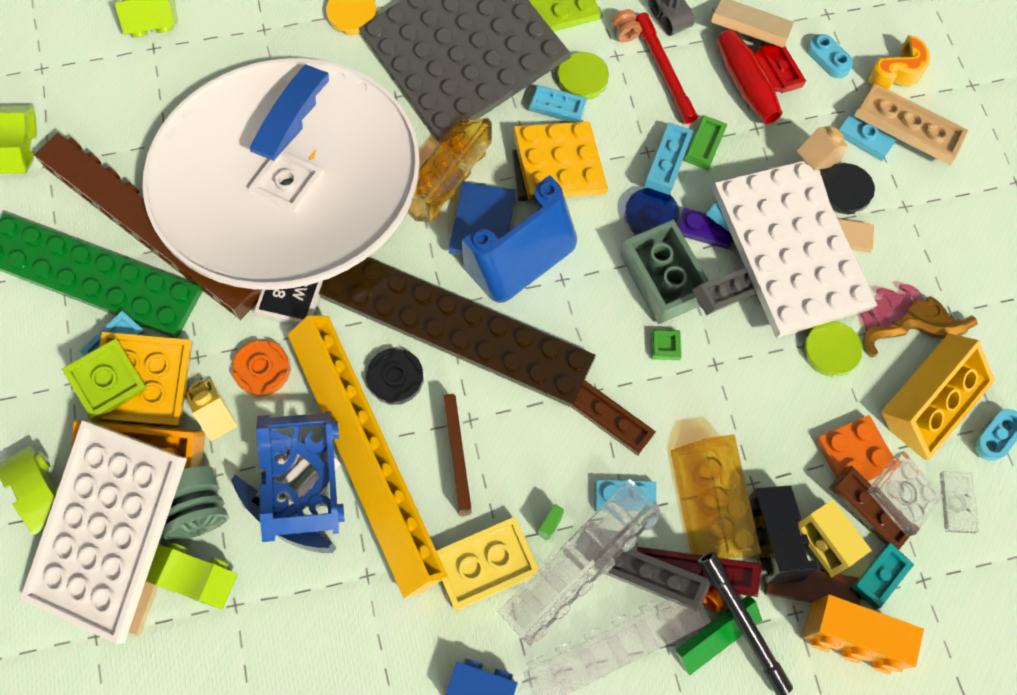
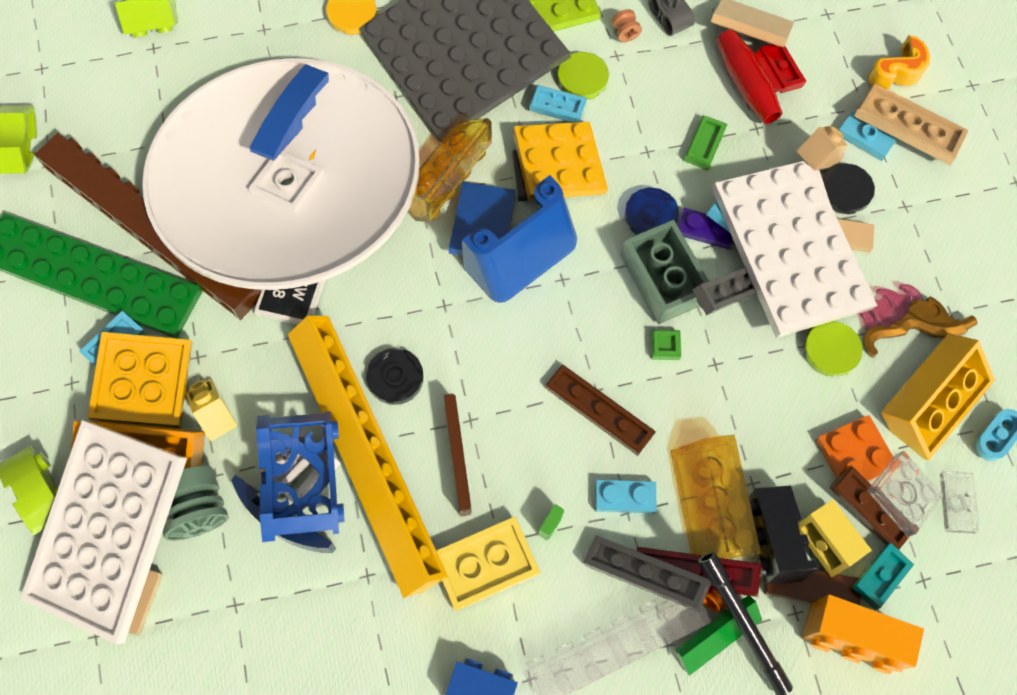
lime plate [62,338,148,421] -> none
lime brick [145,542,238,610] -> none
orange tile [232,340,291,396] -> none
dark brown plate [319,257,596,408] -> none
clear brick [497,479,661,646] -> none
red piece [635,12,698,124] -> none
medium azure plate [644,122,694,195] -> none
medium azure plate [808,34,853,79] -> none

